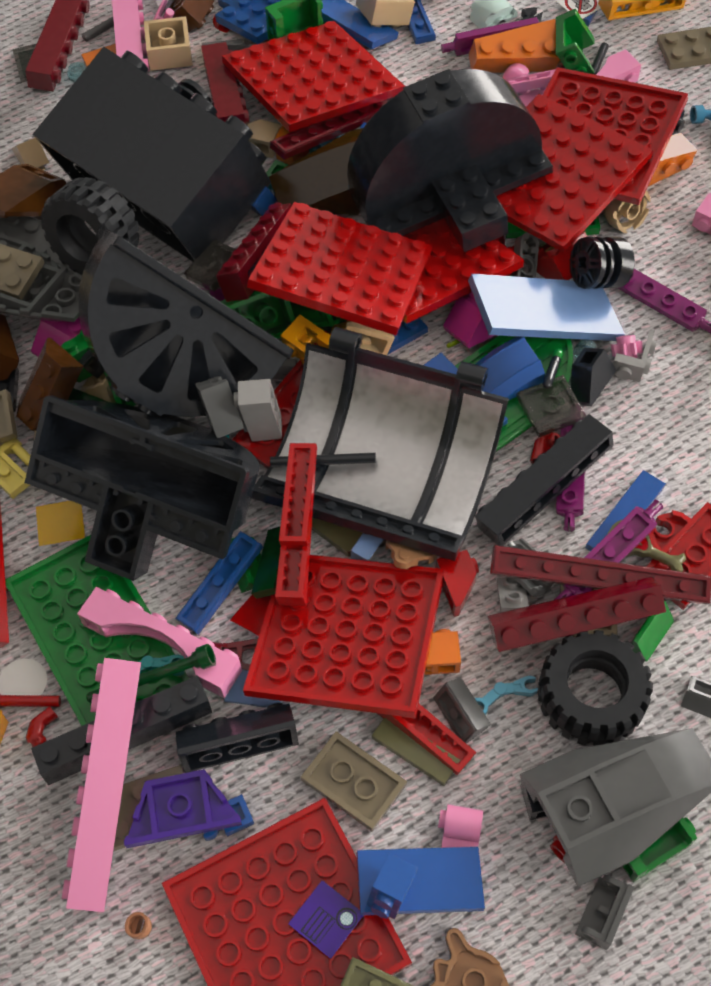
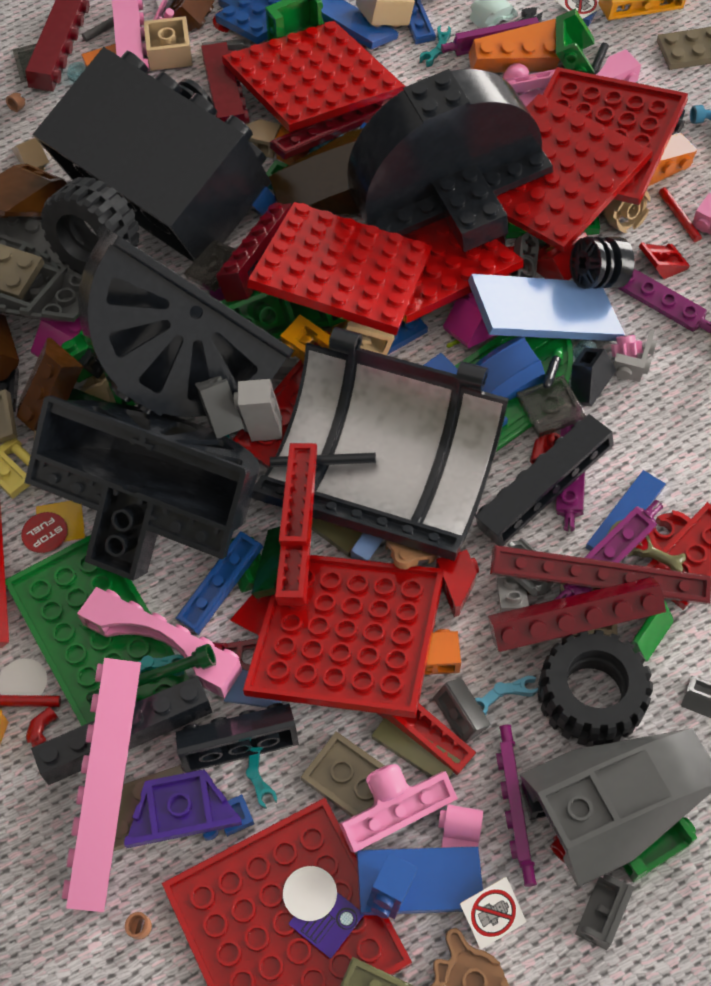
none -> nougat hinge [6,92,25,112]
none -> red sticker [21,512,68,553]
none -> teal piece [246,739,278,809]
none -> white sticker [283,866,337,921]
none -> bright pink plate [339,764,458,852]
none -> teal piece [420,25,451,67]
none -> sticker [460,877,526,949]
none -> magenta plate [496,724,537,887]
none -> red slope [638,242,690,279]
none -> red bar [658,187,702,242]

